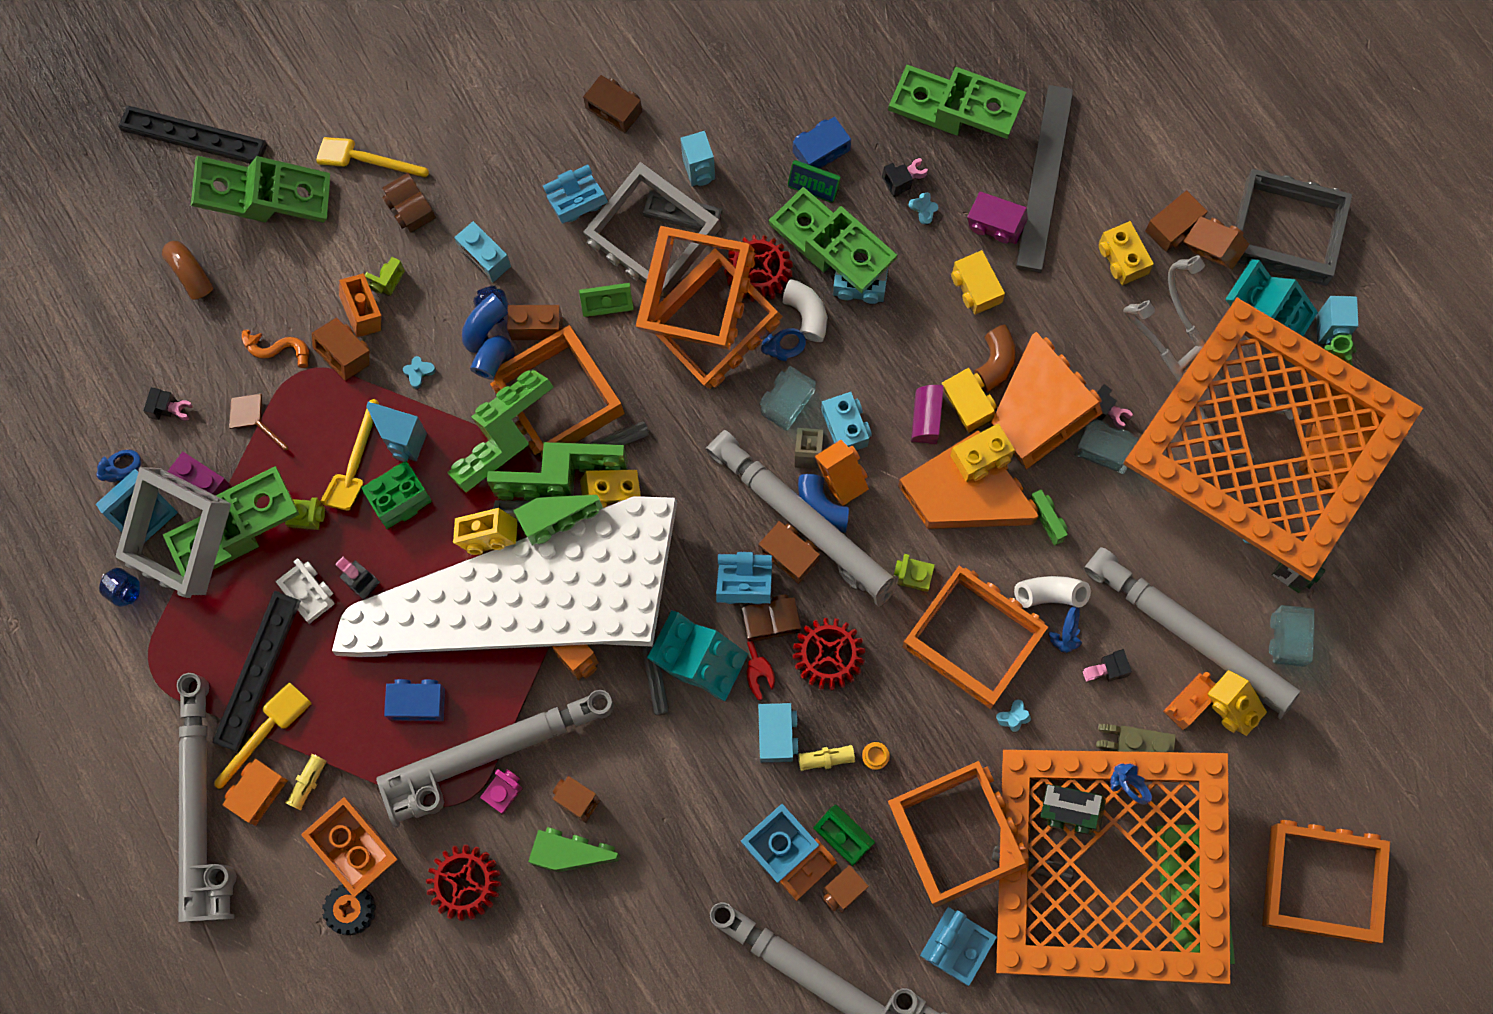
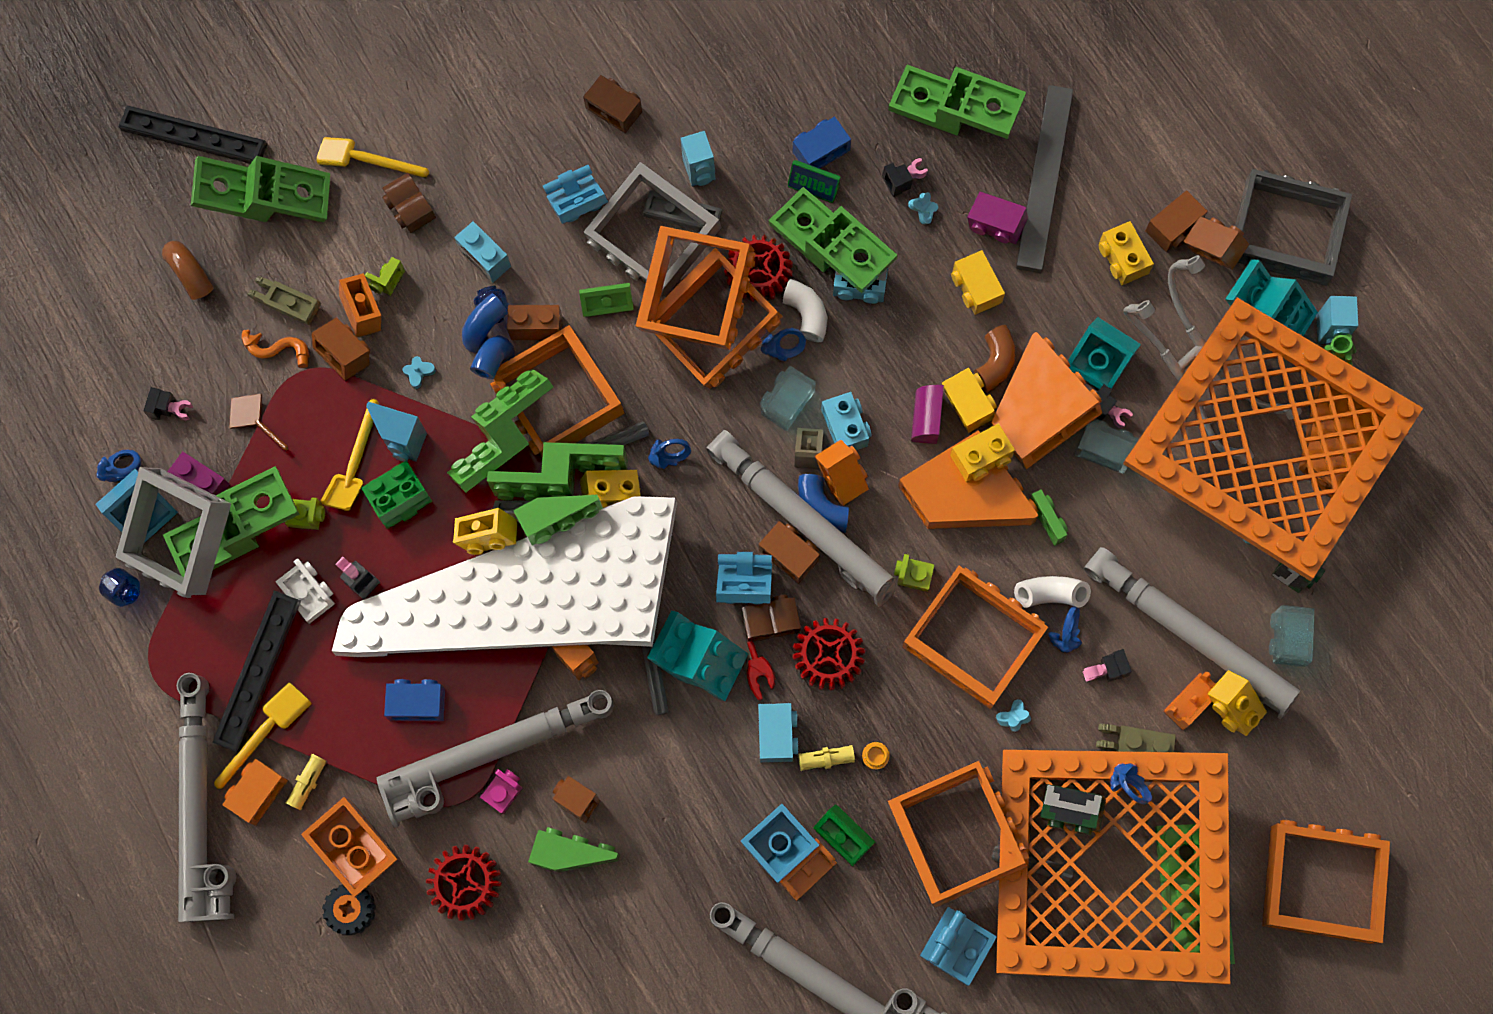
dark orange brick [823,865,869,913] -> none
none -> olive hinge [247,276,321,325]
none -> blue piece [648,439,691,469]
none -> teal slope [1068,317,1141,389]

